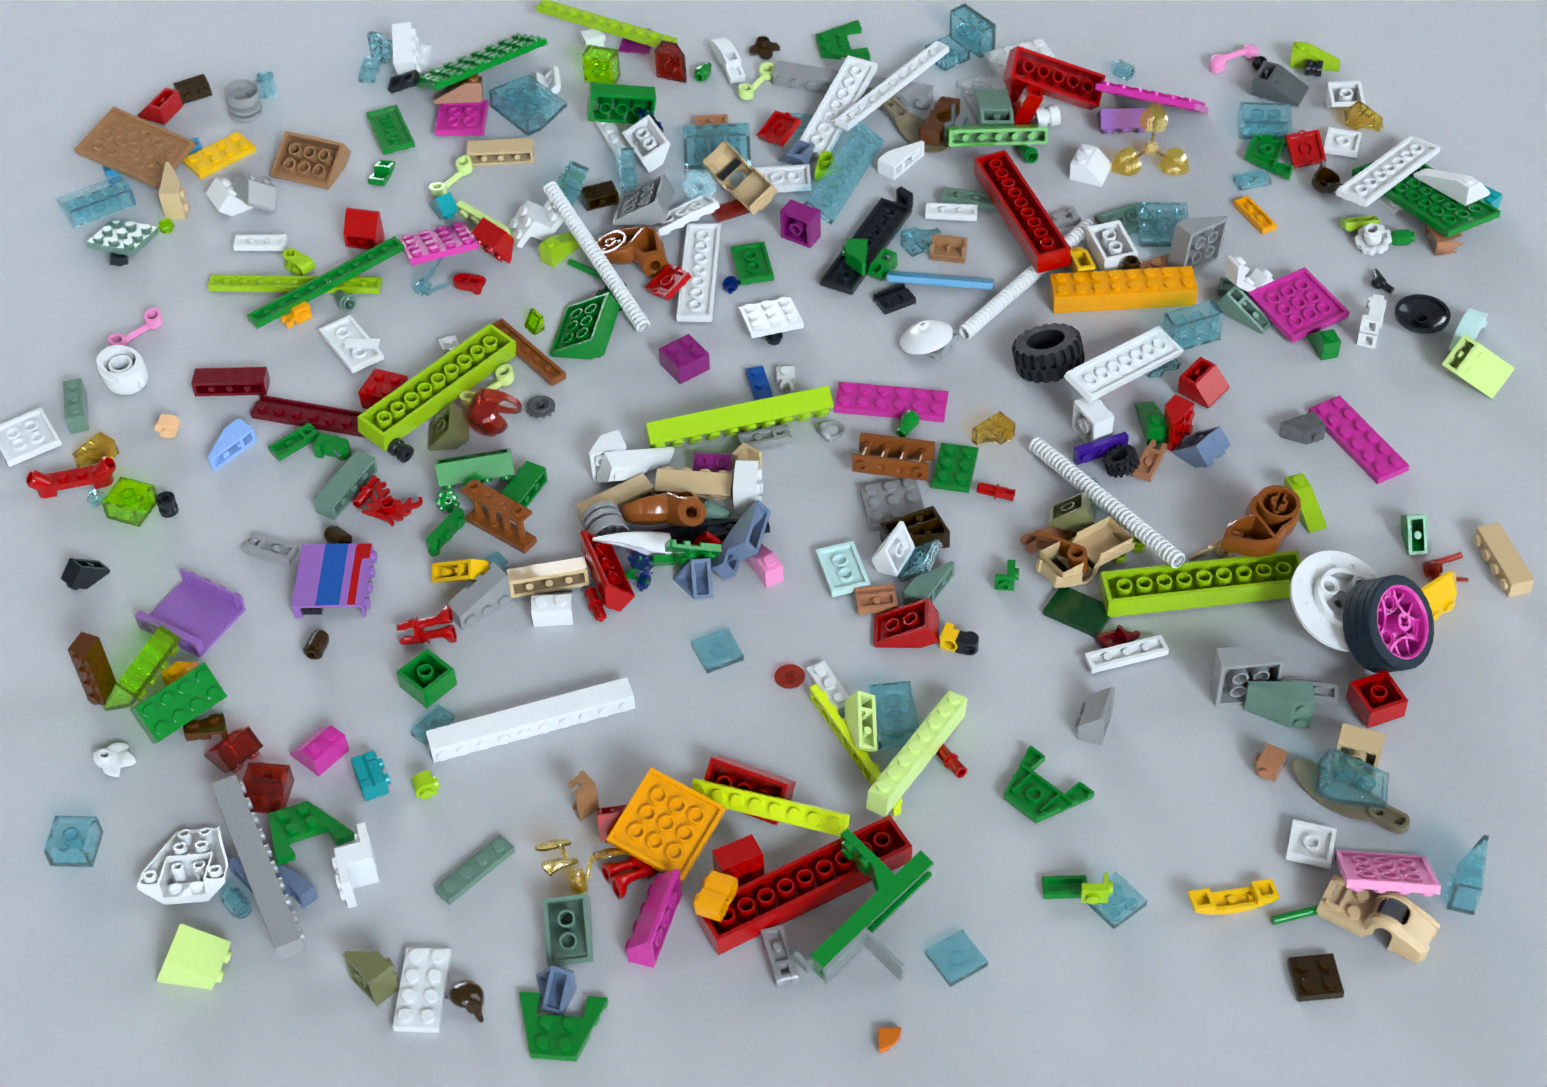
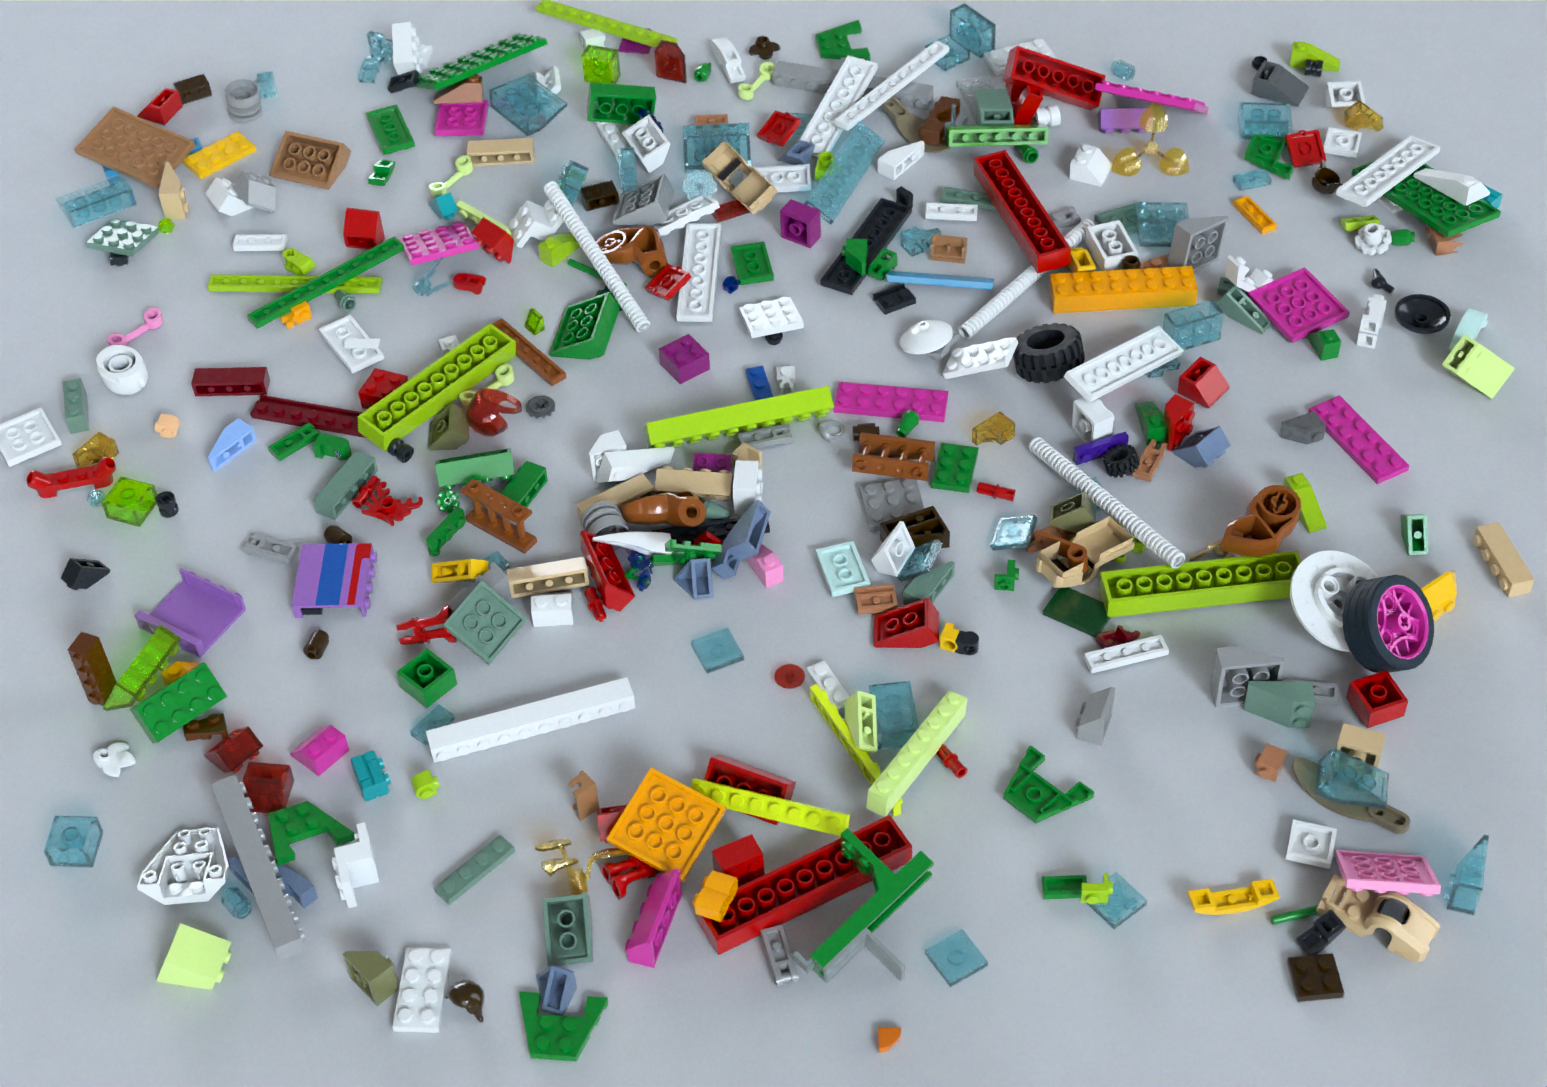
bright pink piece [1209,44,1259,74] -> none
clear red plant [1423,552,1469,582] -> none
none -> sand green plate [442,580,528,665]
none -> dark brown brick [853,423,880,443]
none -> white plate [942,337,1018,379]
none -> clear light blue tile [990,515,1038,551]
none -> black slope [1296,909,1346,956]

